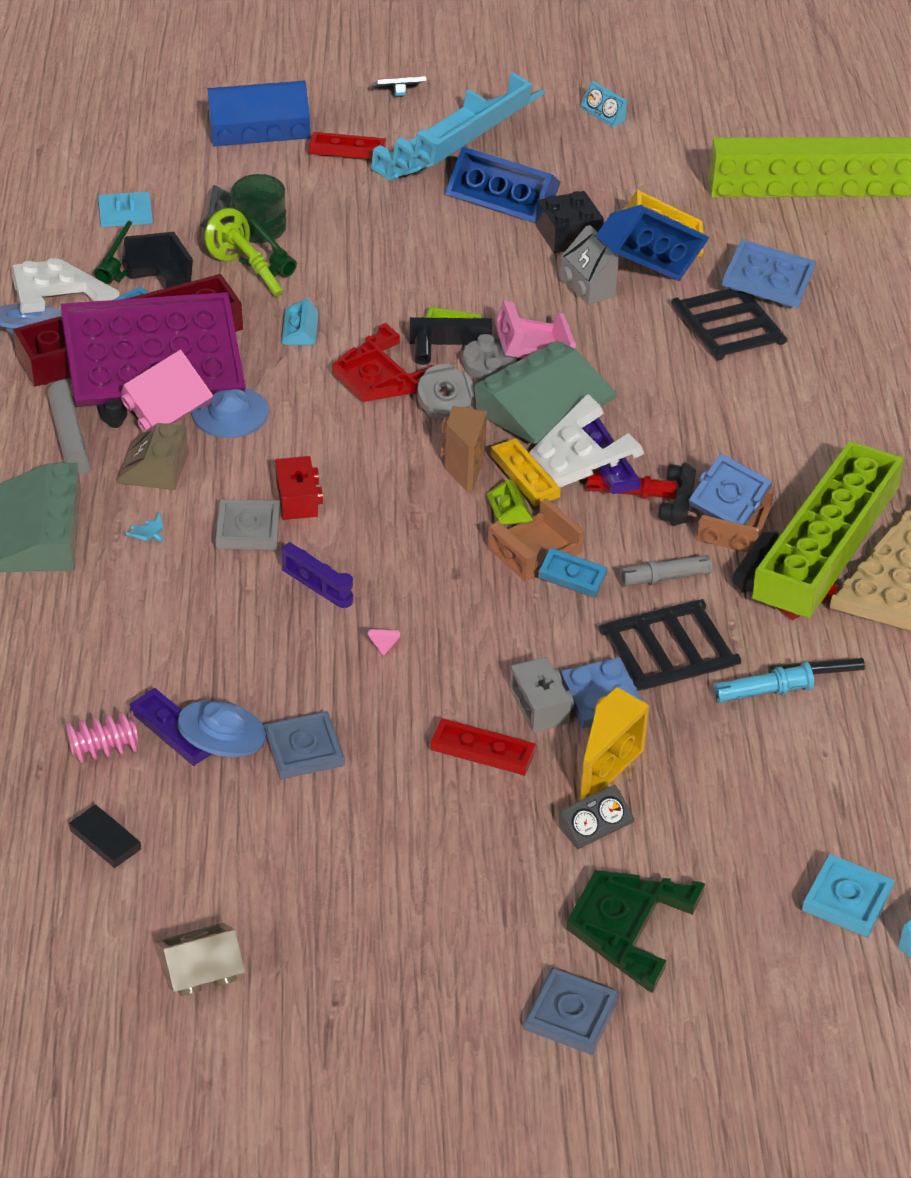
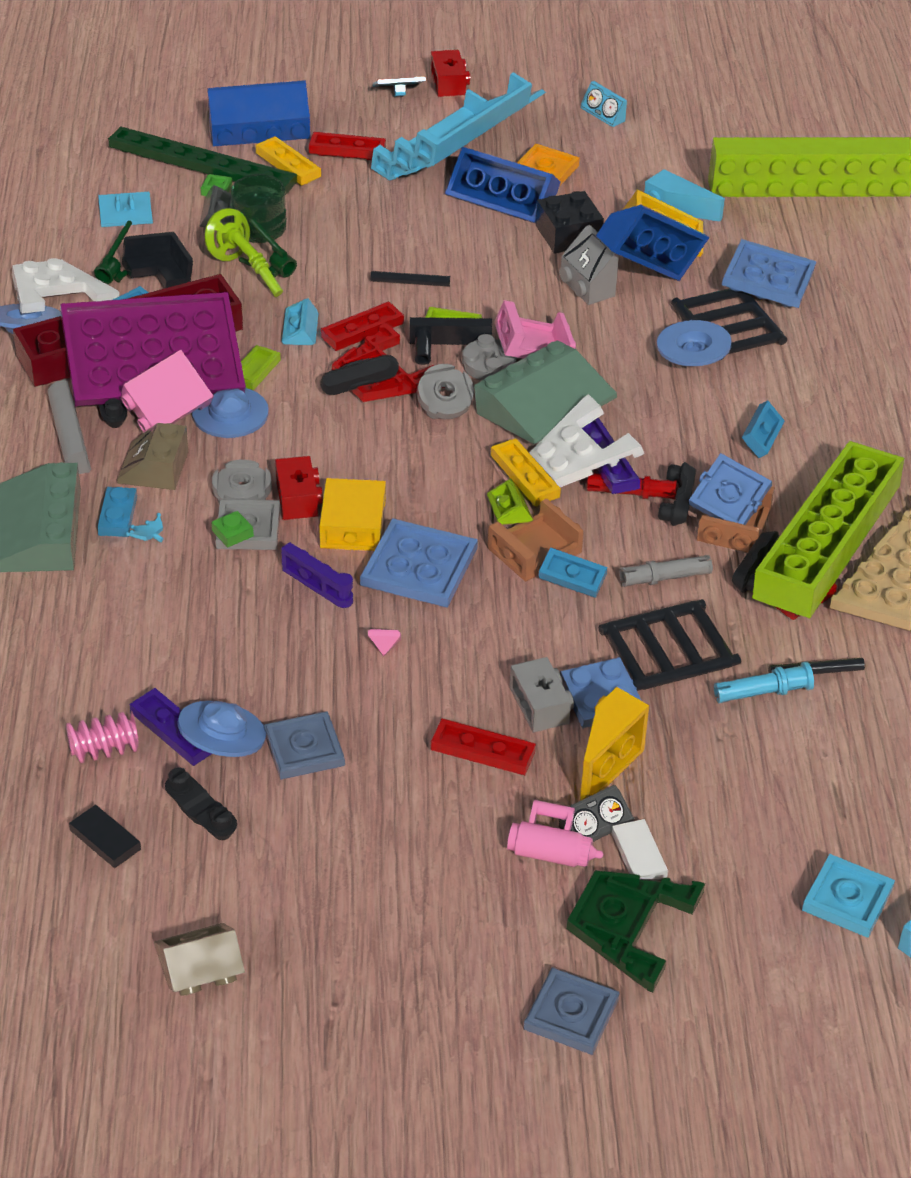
medium nougat slope [441,406,487,493] -> none
none -> dark azure plate [98,487,137,537]
none -> dark green plate [108,126,297,195]
none -> black piece [165,767,237,840]
none -> bright green tile [201,174,233,196]
none -> bright green plate [211,511,254,548]
none -> light grey plate [212,460,272,505]
none -> lime tile [241,345,281,391]
none -> yellow plate [256,136,321,186]
none -> yellow panel [320,478,386,551]
none -> red plate [321,301,404,351]
none -> black piece [321,355,399,395]
none -> medium blue plate [360,518,478,608]
none -> black piece [370,271,450,287]
none -> red brick [431,50,470,97]
none -> bright pink piece [507,800,603,867]
none -> light orange plate [517,144,580,187]
none -> white tile [611,819,668,881]
none -> medium azure slope [644,169,725,222]
none -> medium blue hat [657,320,731,366]
none -> dark azure plate [742,400,785,458]

